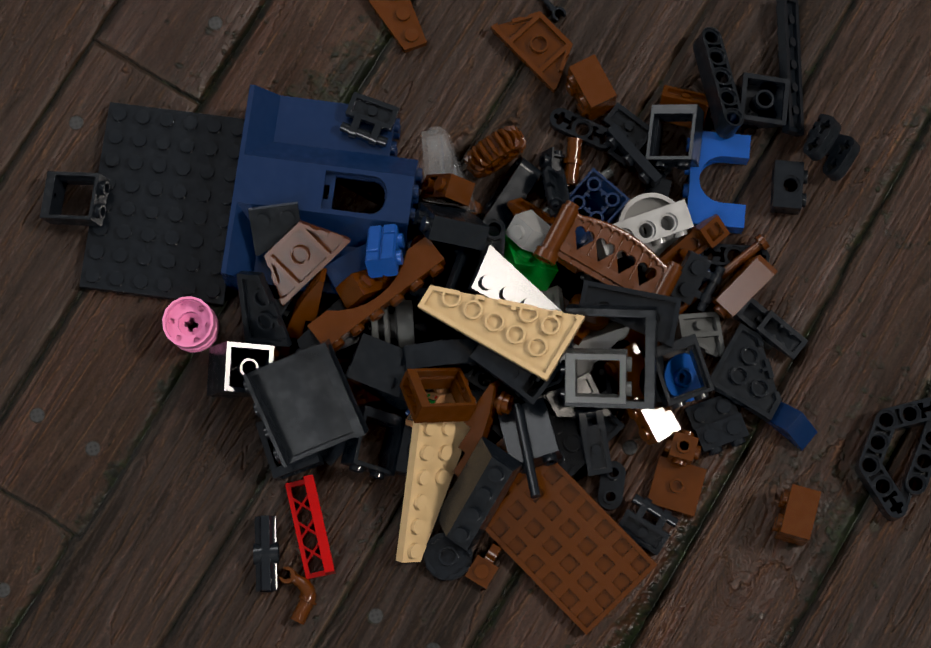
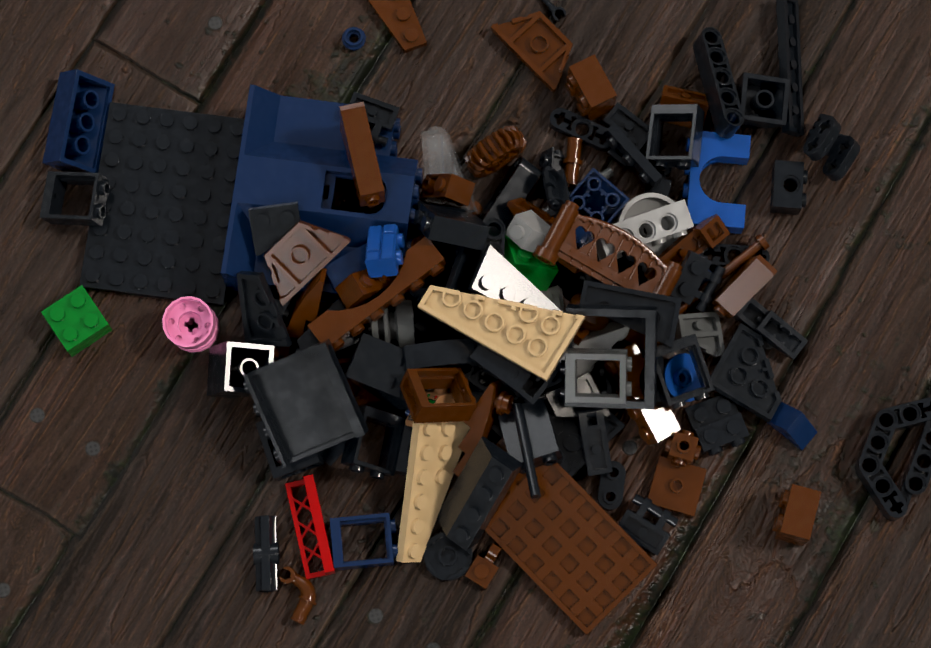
none -> green brick [41,285,112,357]
none -> dark blue slope [42,69,115,173]
none -> dark blue window [330,513,398,571]
none -> reddish brown slope [339,101,385,207]
none -> dark blue plate [342,27,366,51]

